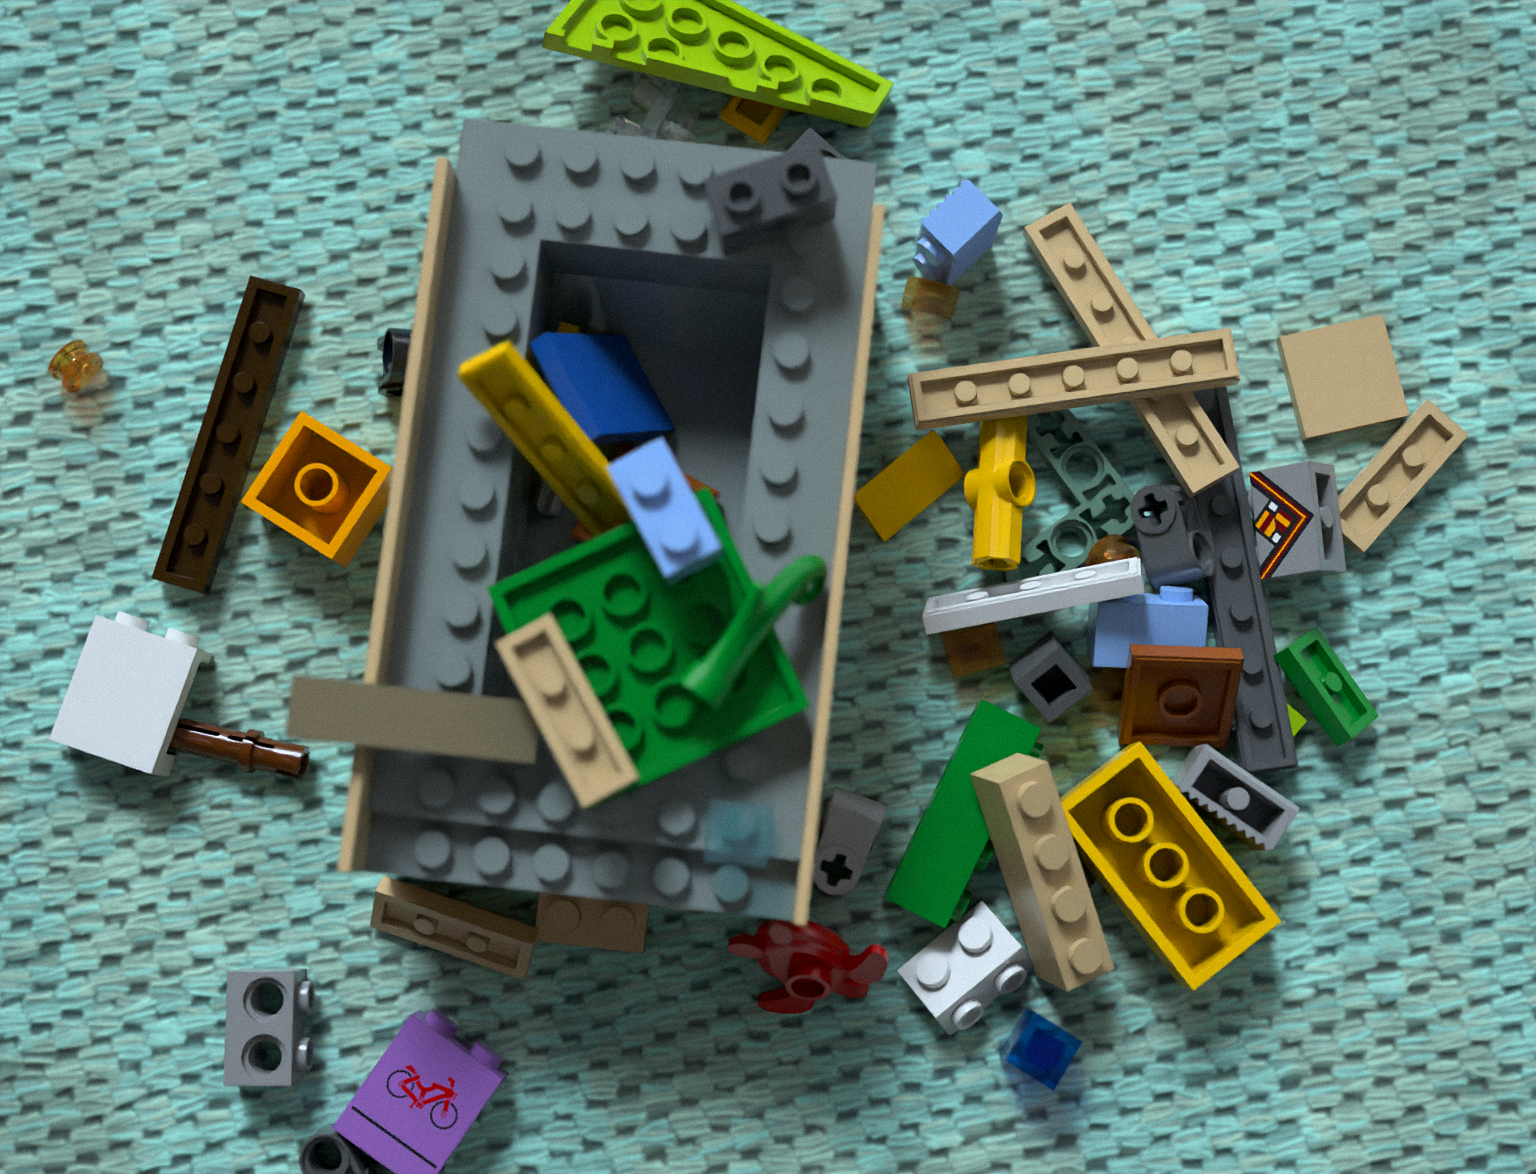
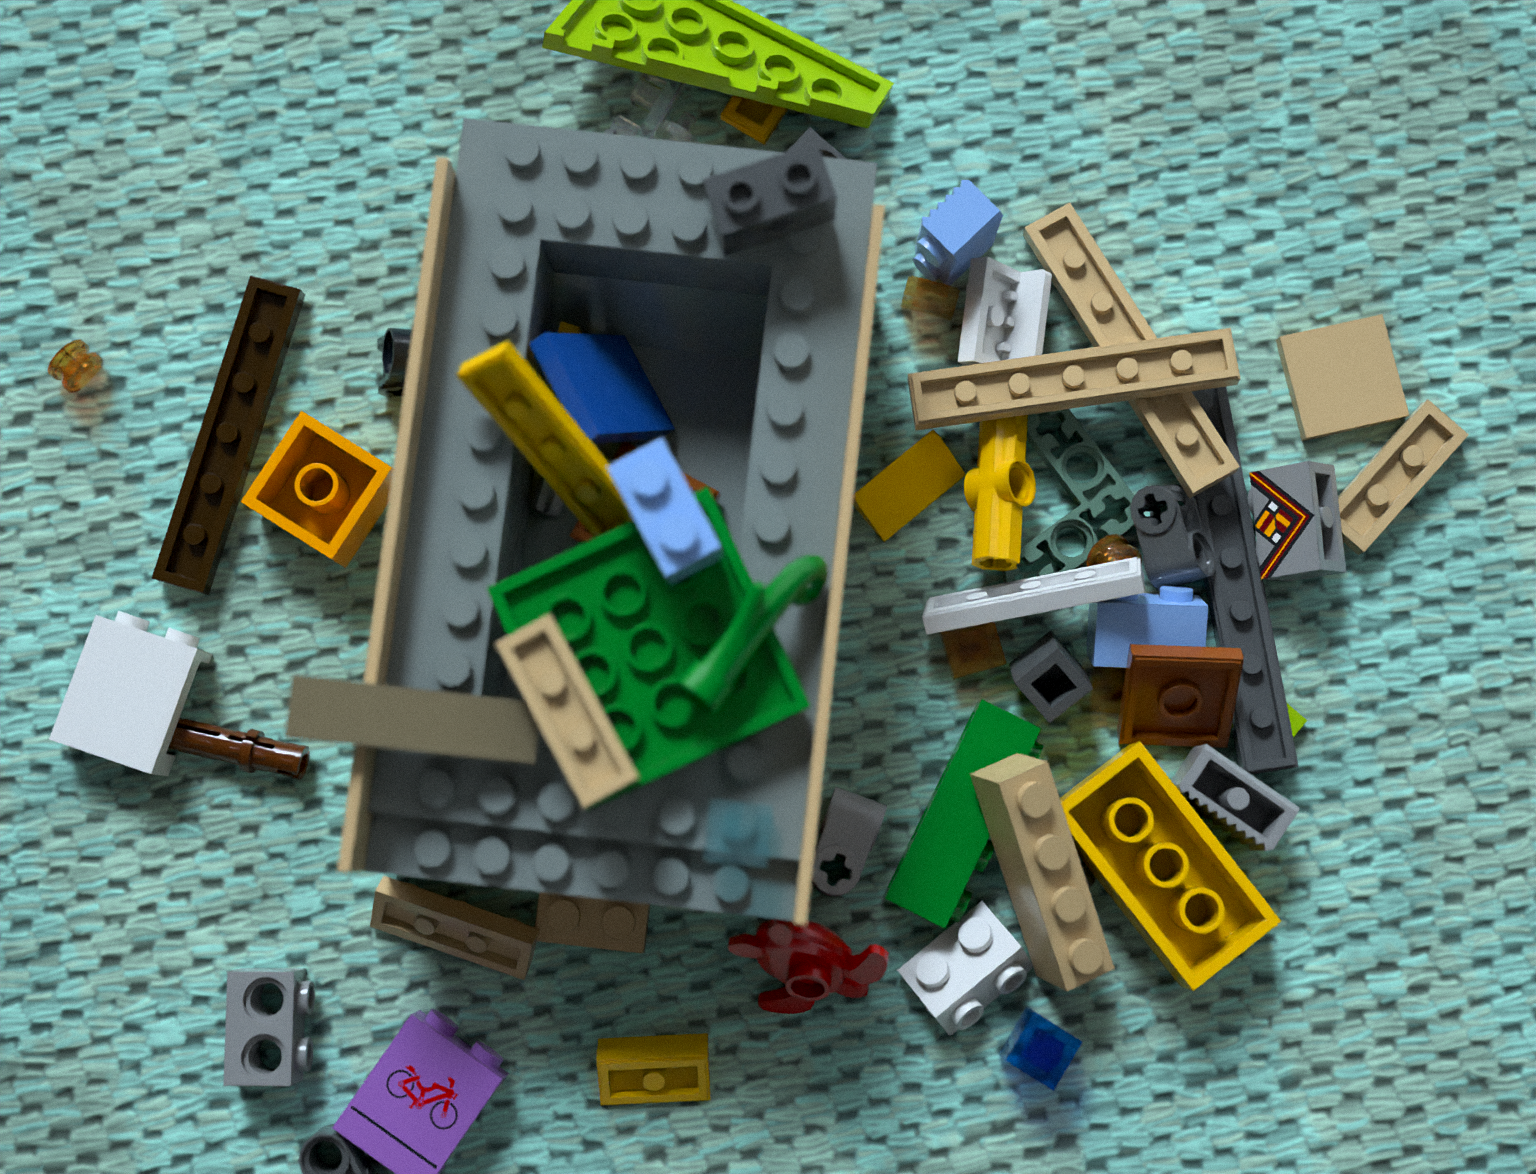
green plate [1274,627,1379,747] -> none
none -> yellow slope [596,1033,711,1105]
none -> white bracket [958,256,1052,365]

